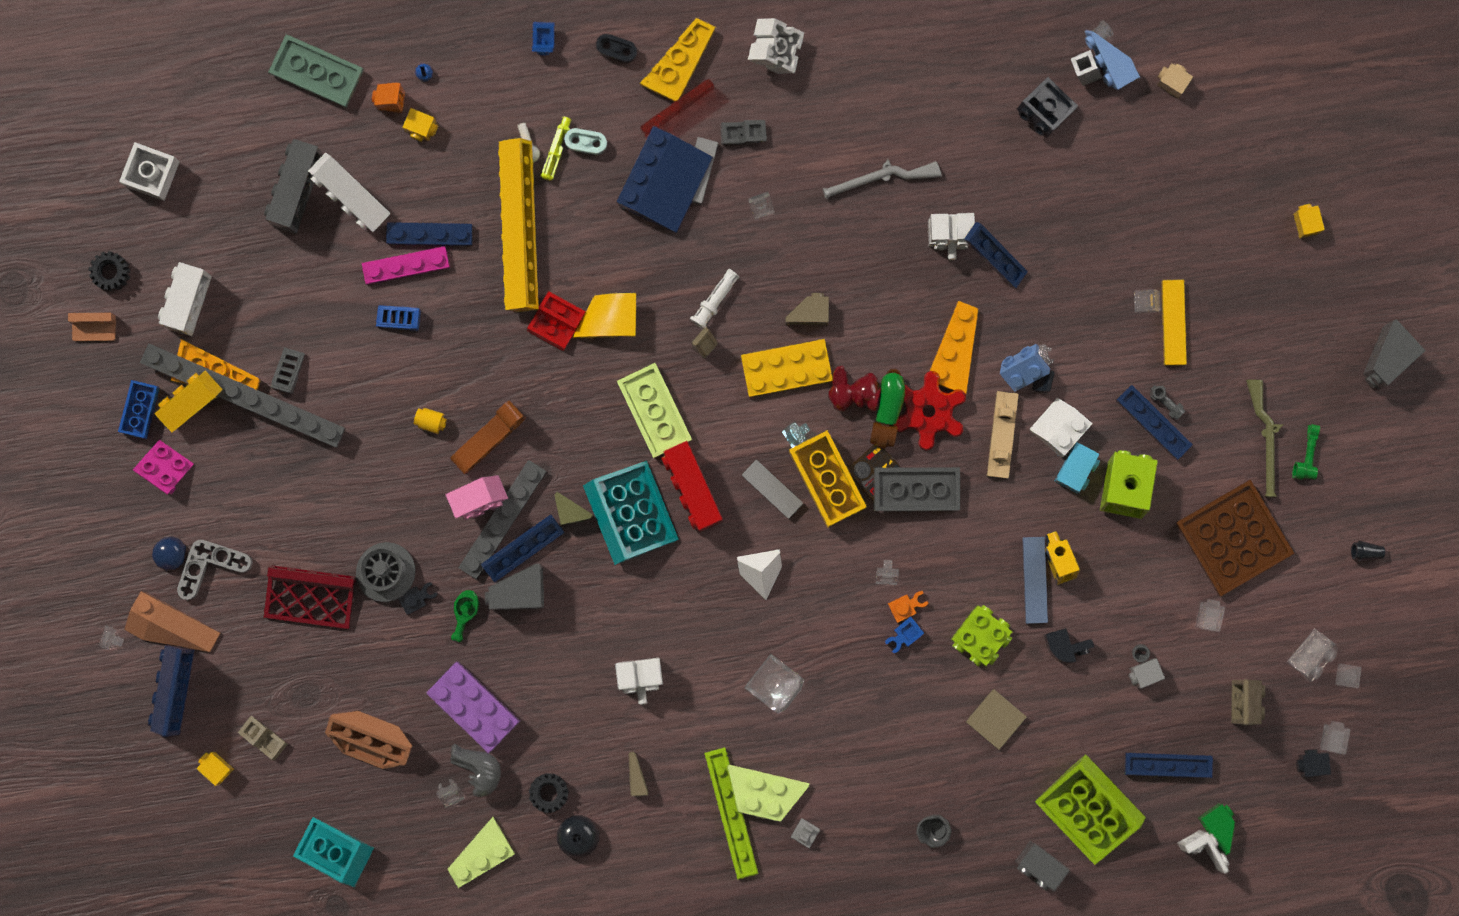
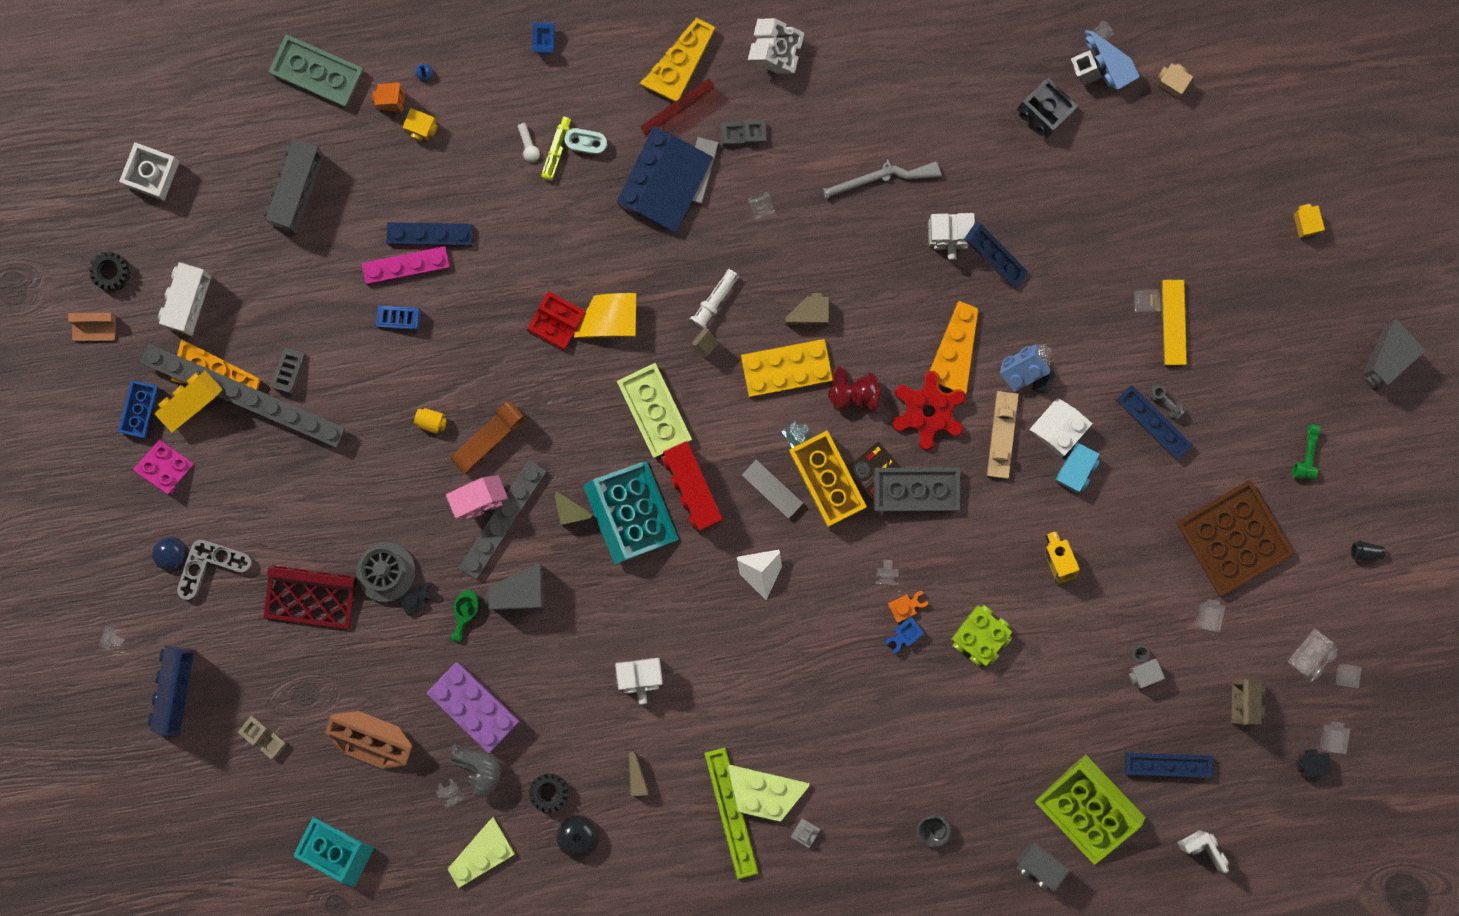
nougat wedge [124,591,221,652] -> none
yellow brick [196,752,234,786] -> none
white brick [308,152,391,232] -> none
dark blue plate [481,514,564,583] -> none
yellow brick [498,138,539,312] -> none
black plate [596,34,637,63] -> none
clear slope [744,654,805,714] -> none
green piece [870,369,905,449] -> none
dark tan tile [966,689,1026,750] -> none
sand blue tile [1022,537,1048,624] -> none
black brick [1043,628,1094,663] -> none
lime brick [1100,450,1158,519] -> none
green slope [1198,803,1235,855] -> none
olive piece [1246,380,1284,498] -> none

